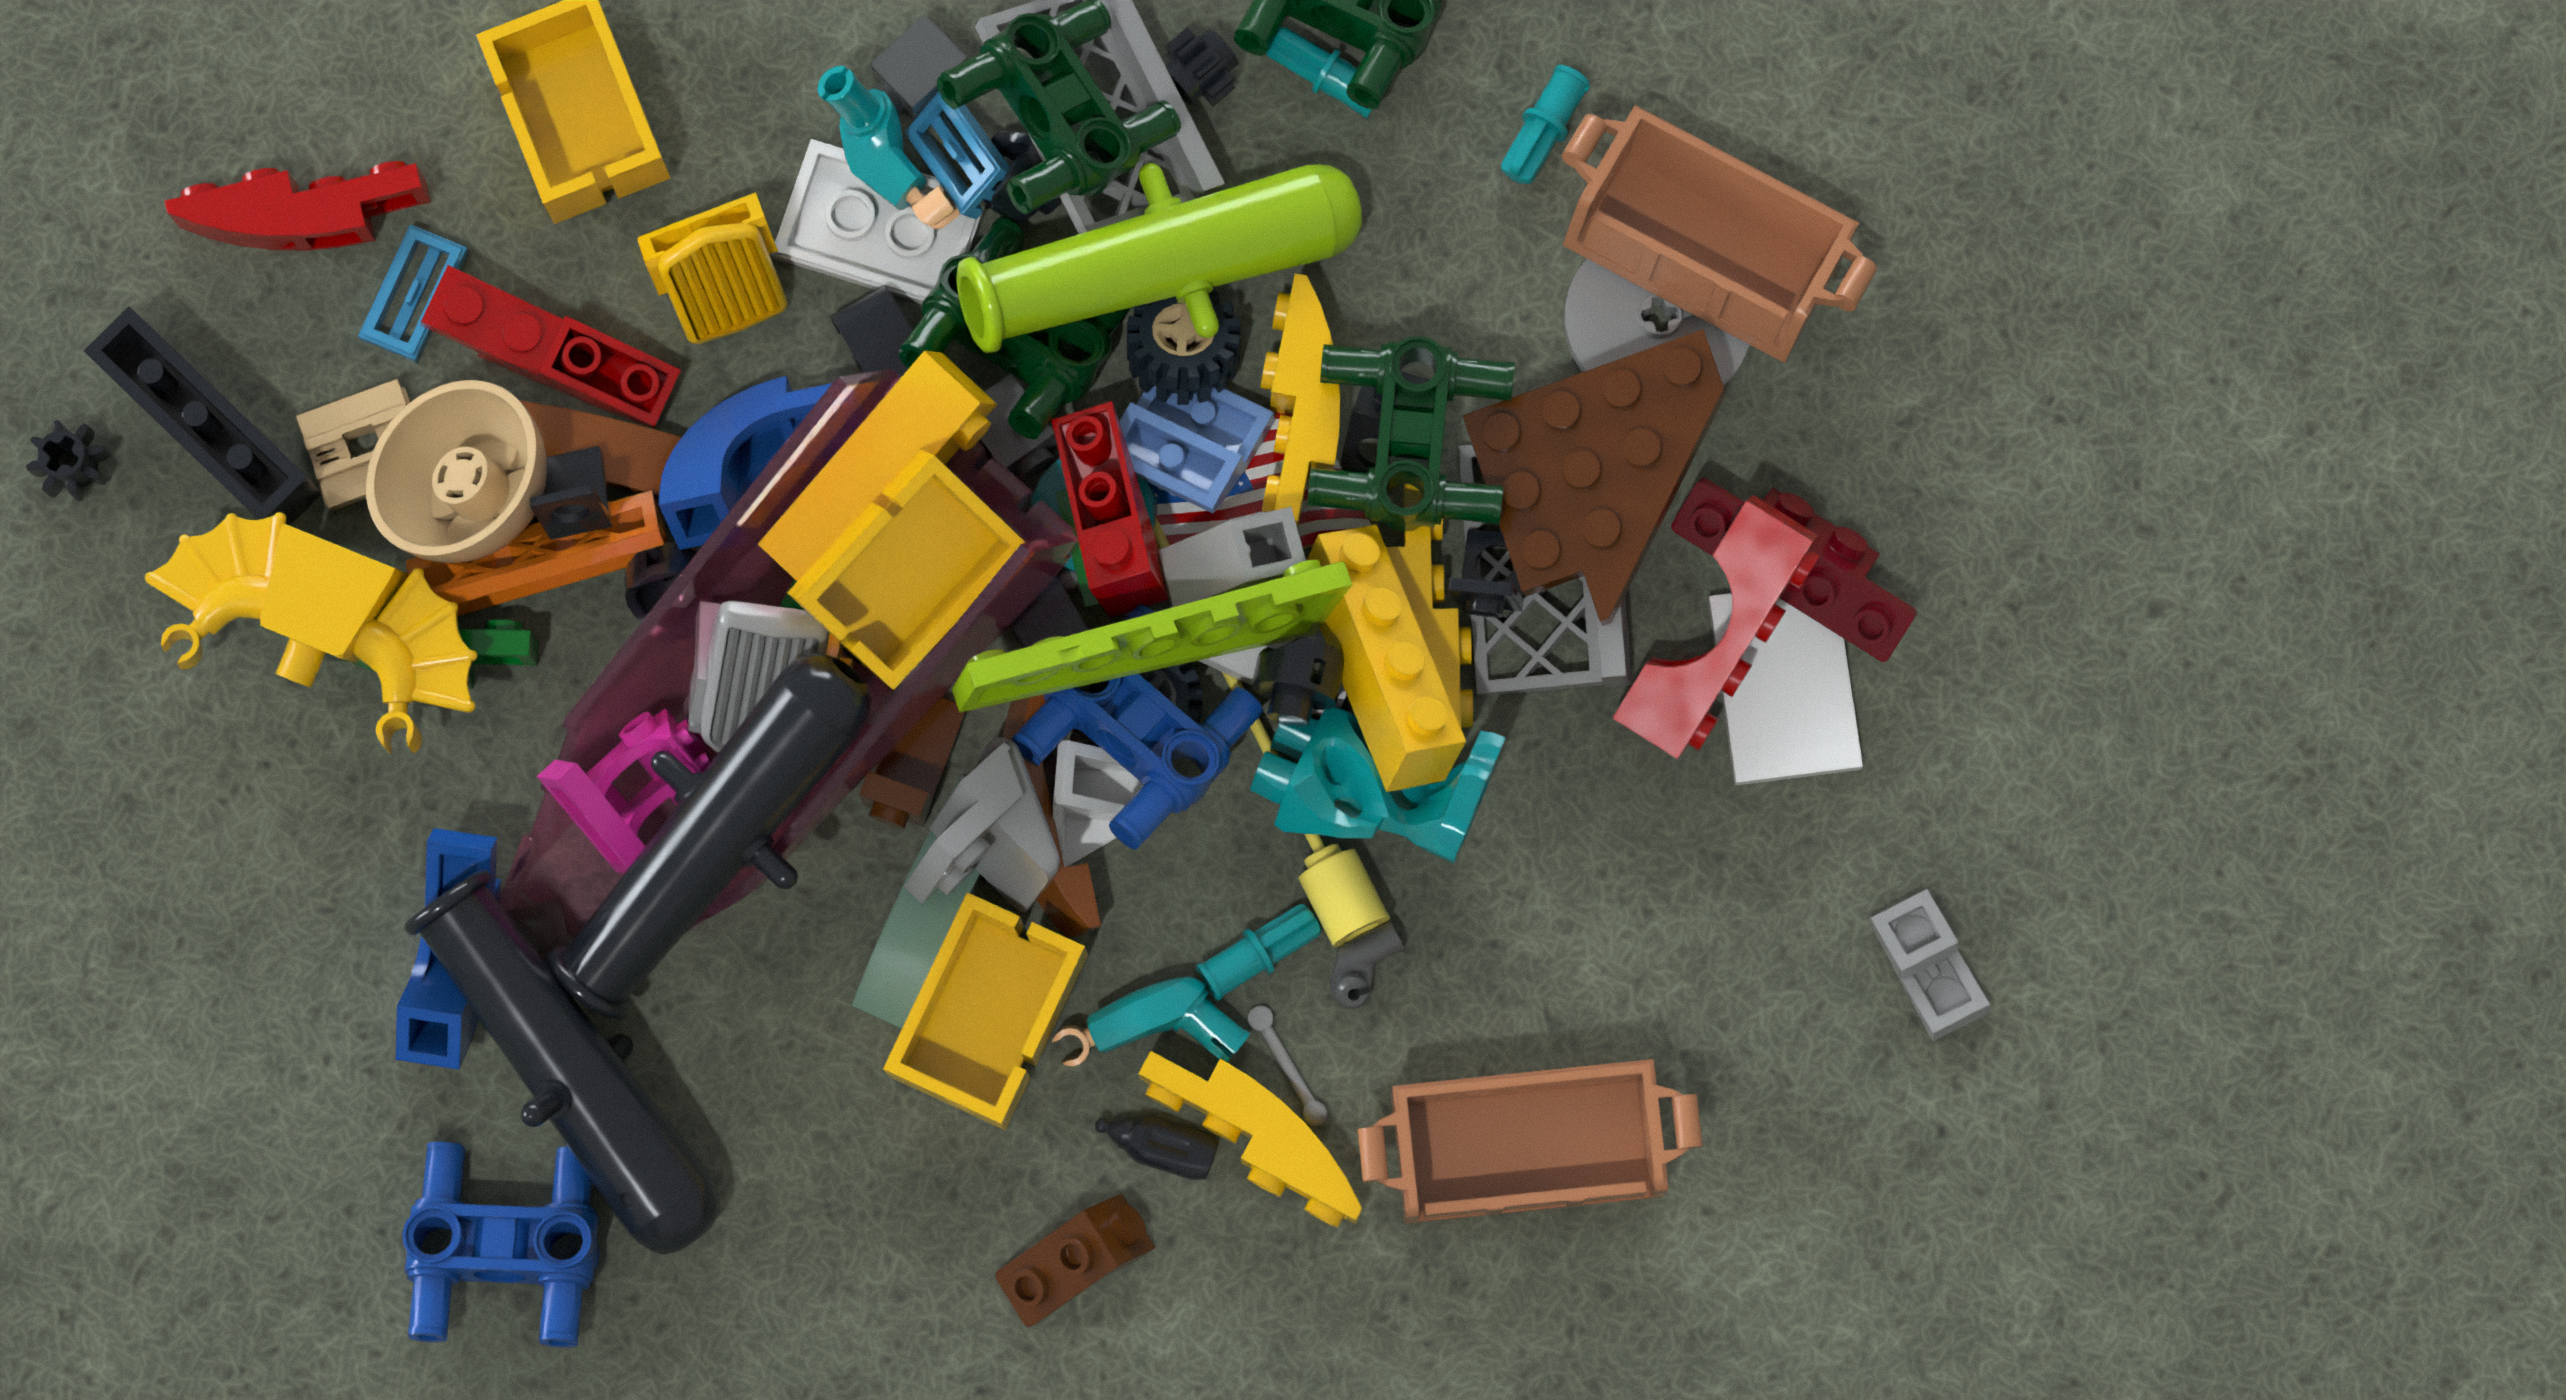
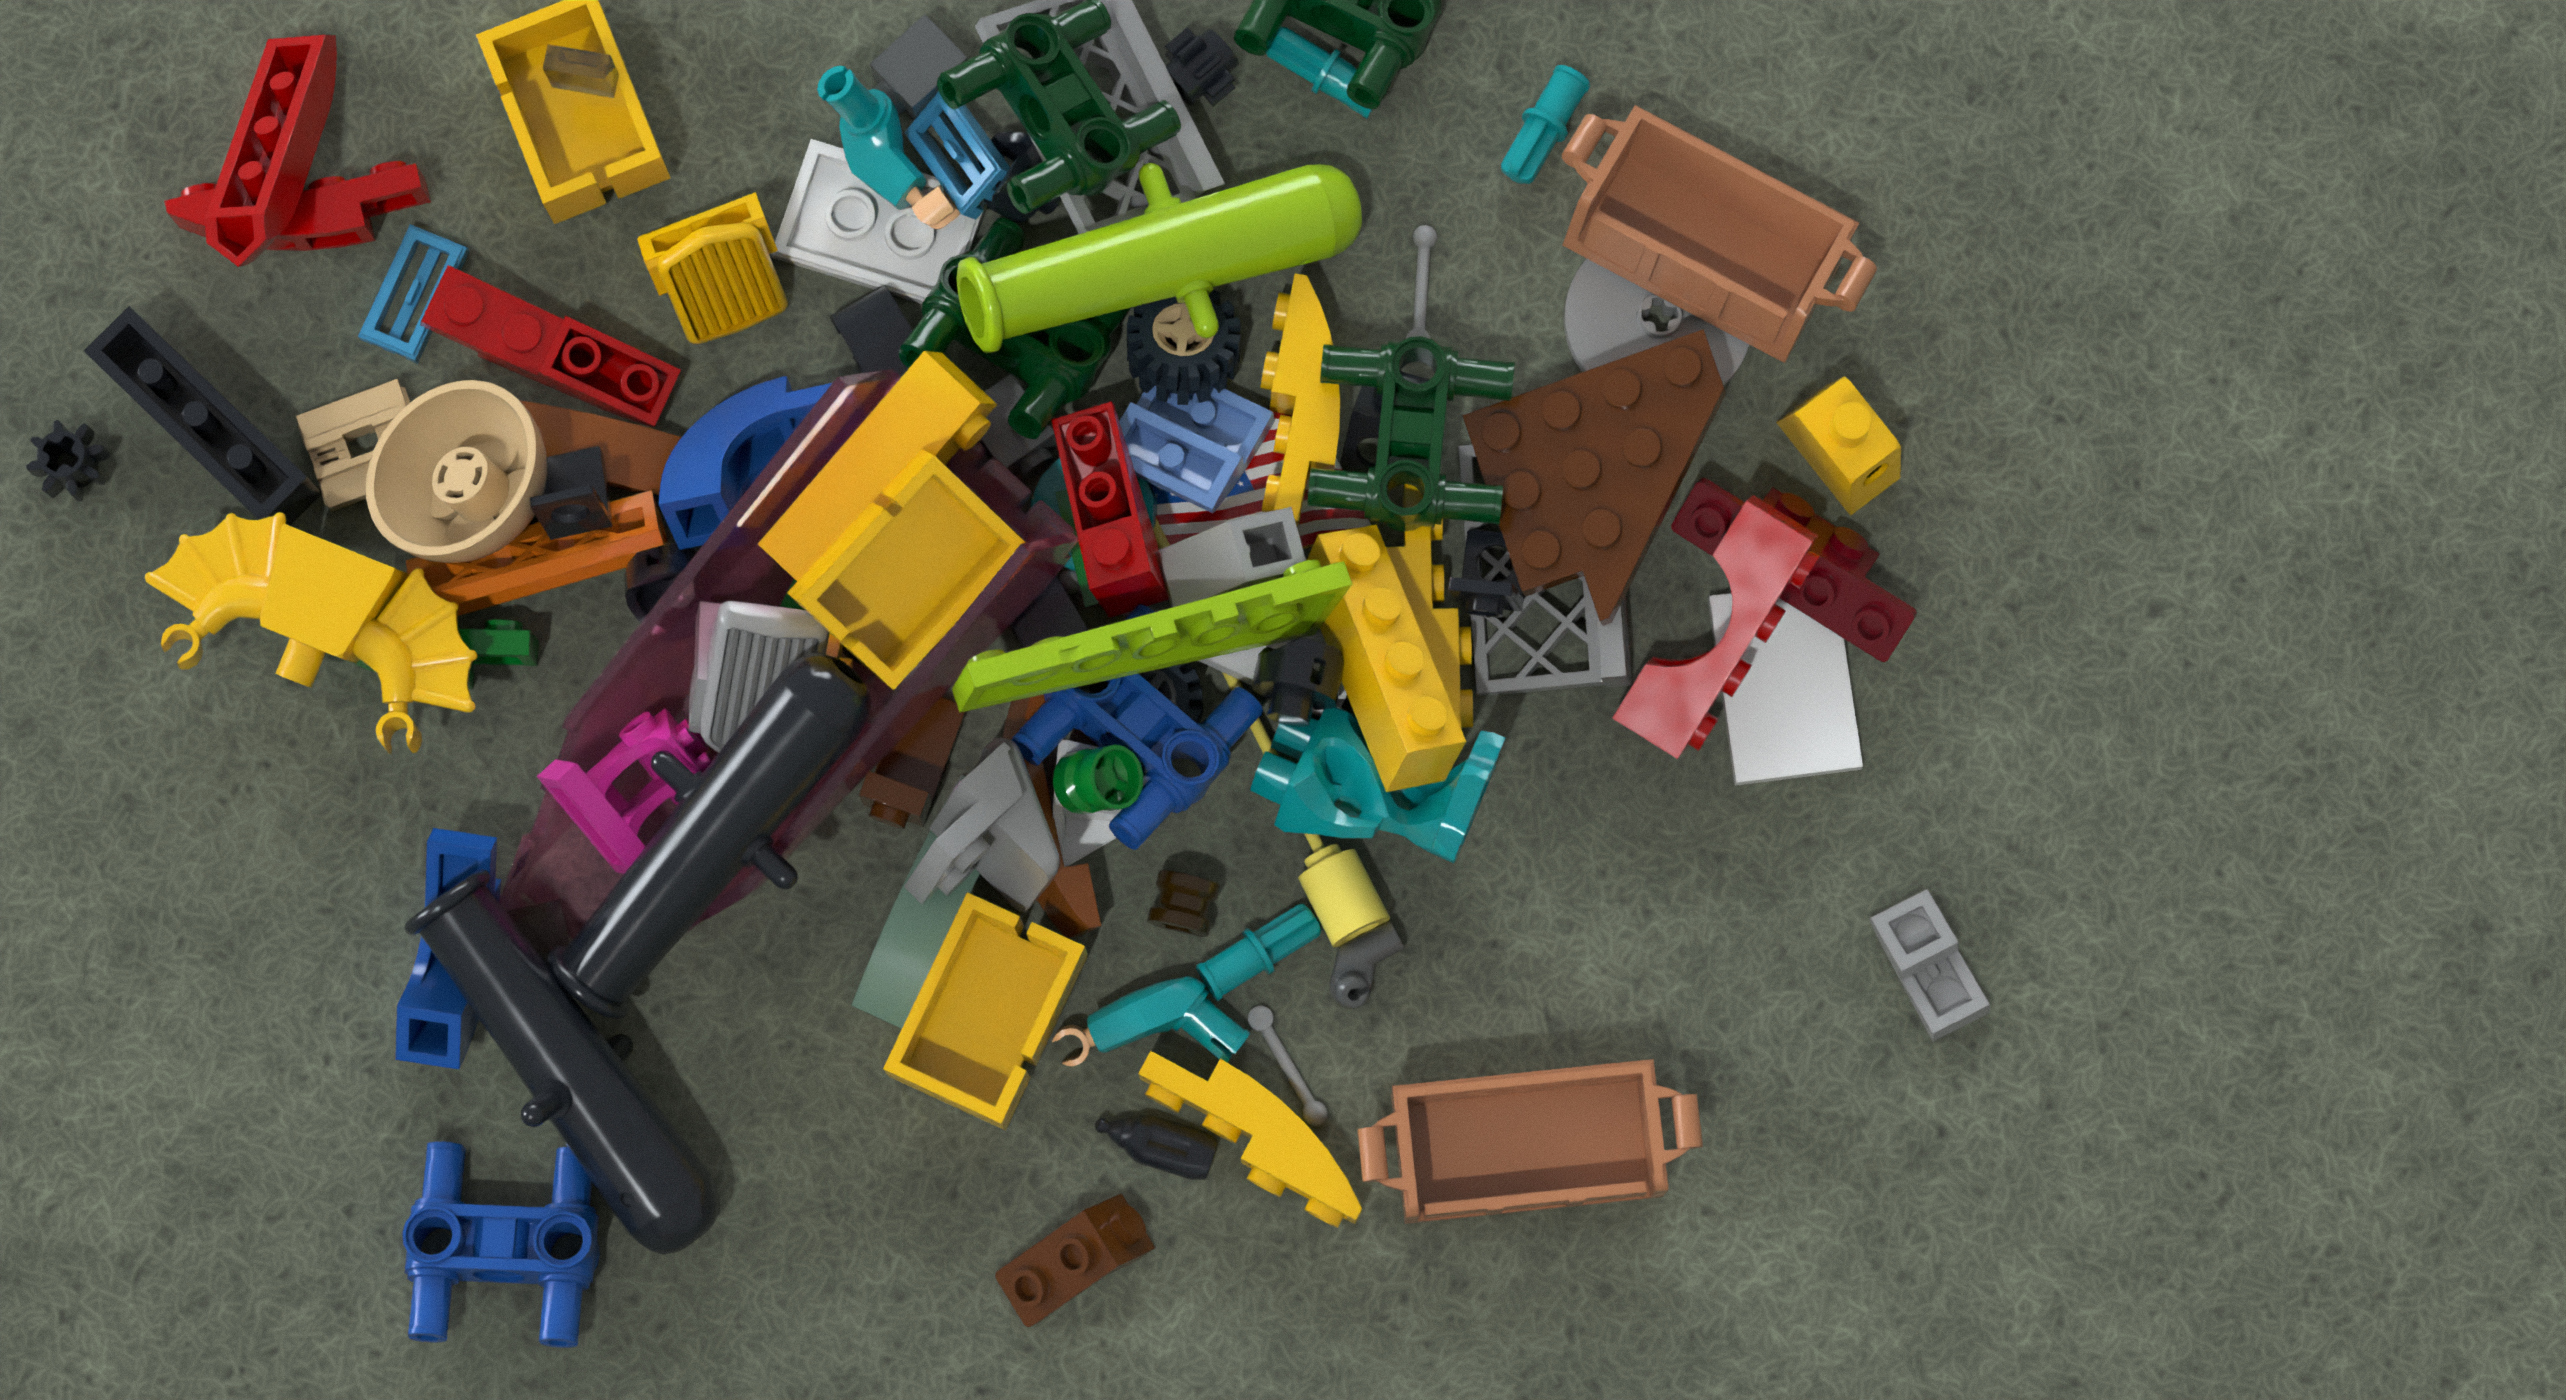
none -> red brick [204,35,337,267]
none -> clear smoke tile [543,44,619,98]
none -> green wheel [1053,744,1143,814]
none -> dark brown wheel [1147,870,1221,937]
none -> light grey hinge [1406,225,1437,339]
none -> yellow torso [1776,376,1901,516]

